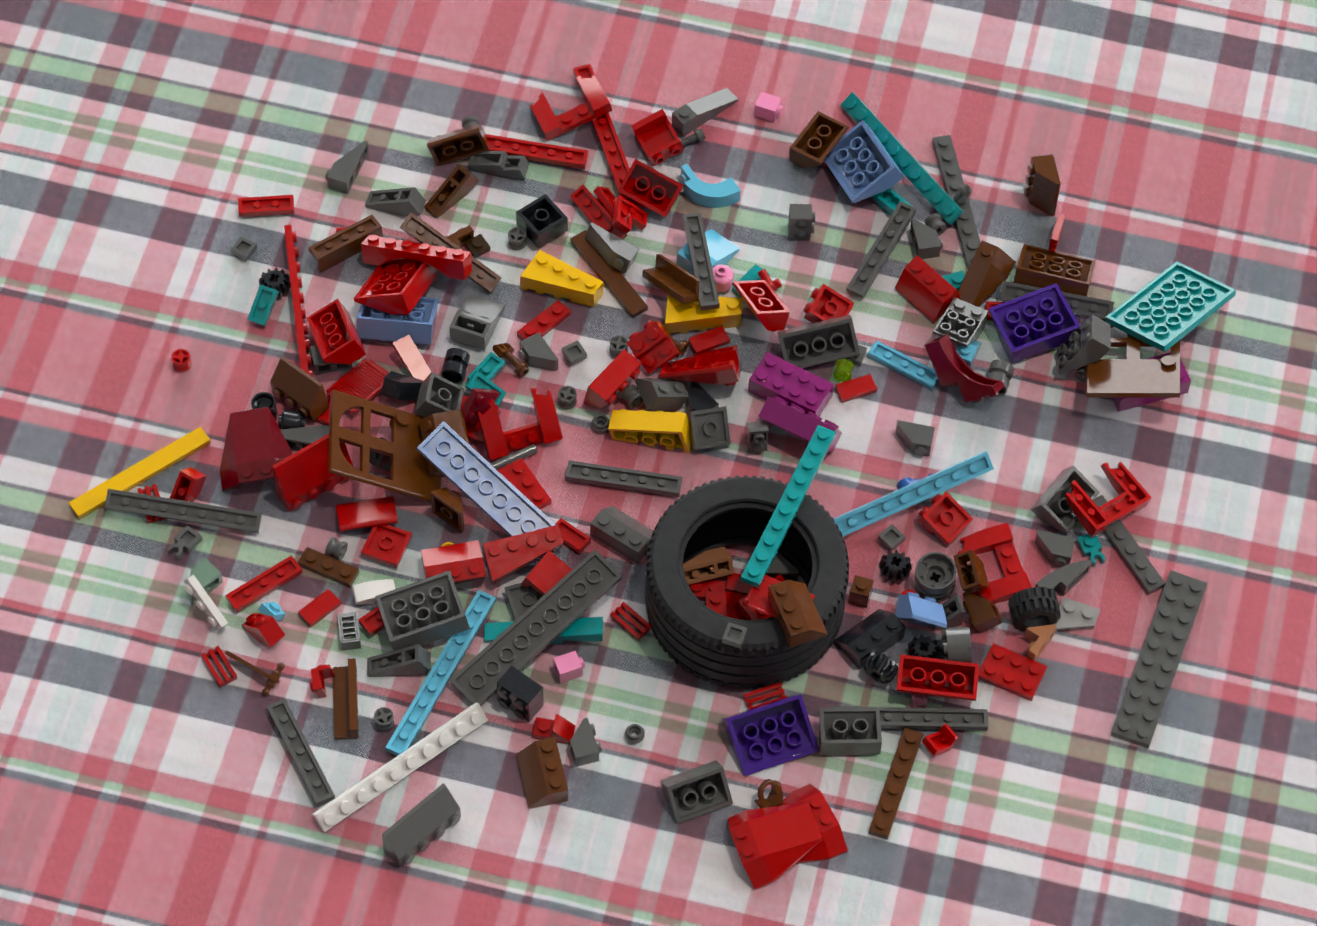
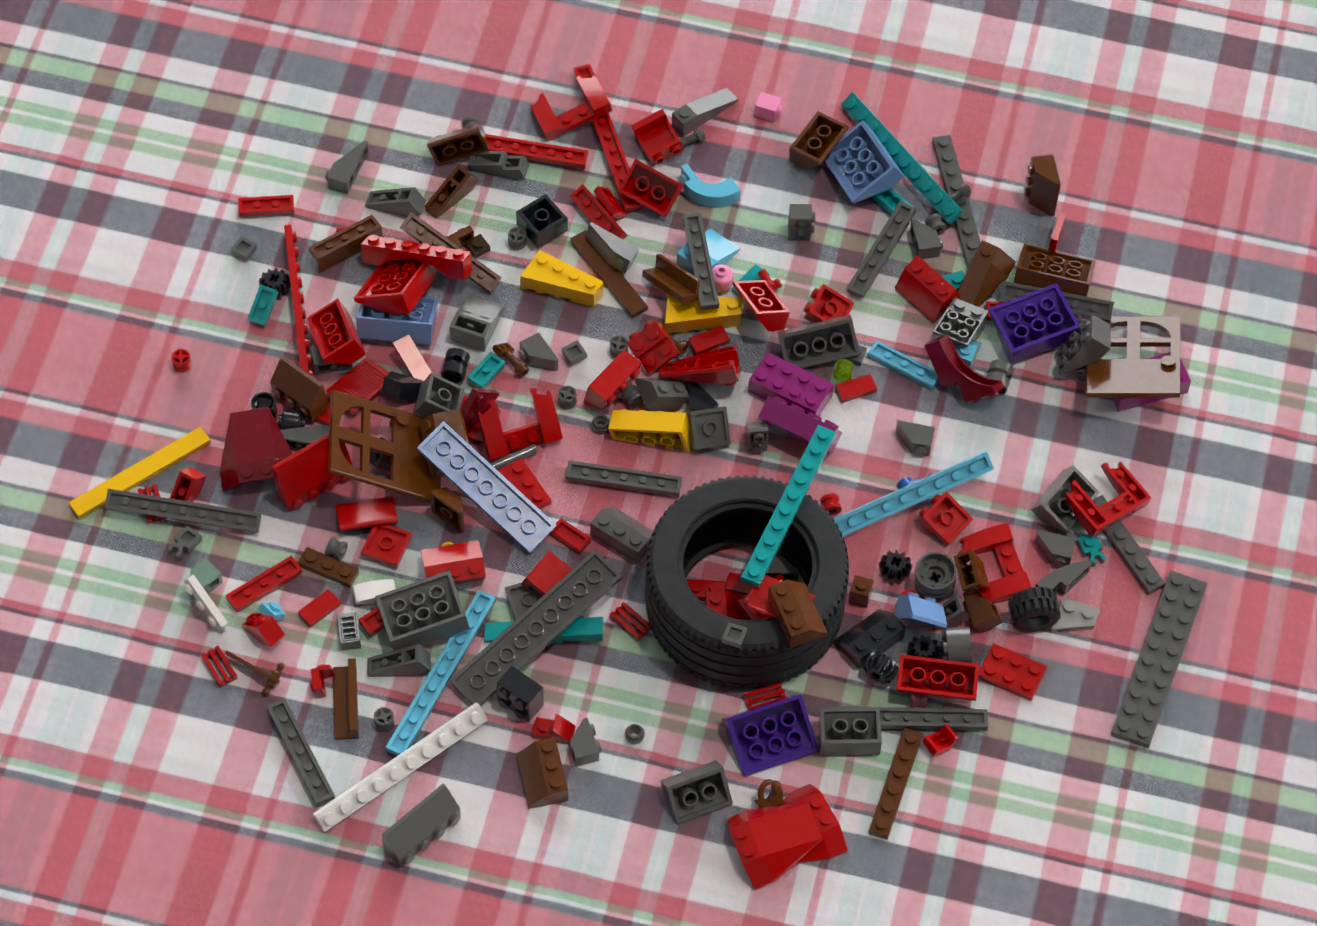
teal plate [465,371,507,405] -> none
red wedge [482,525,563,585] -> none
red plate [517,300,571,340] -> none
bright pink brick [553,651,585,684] -> none
red plate [612,195,647,234] -> none
nougat slope [683,546,733,585] -> none
dark grey plate [878,524,905,551] -> none
nougat slope [1024,624,1057,661] -> none
teal plate [1106,261,1236,352] -> none
none -> red wheel [820,493,842,516]

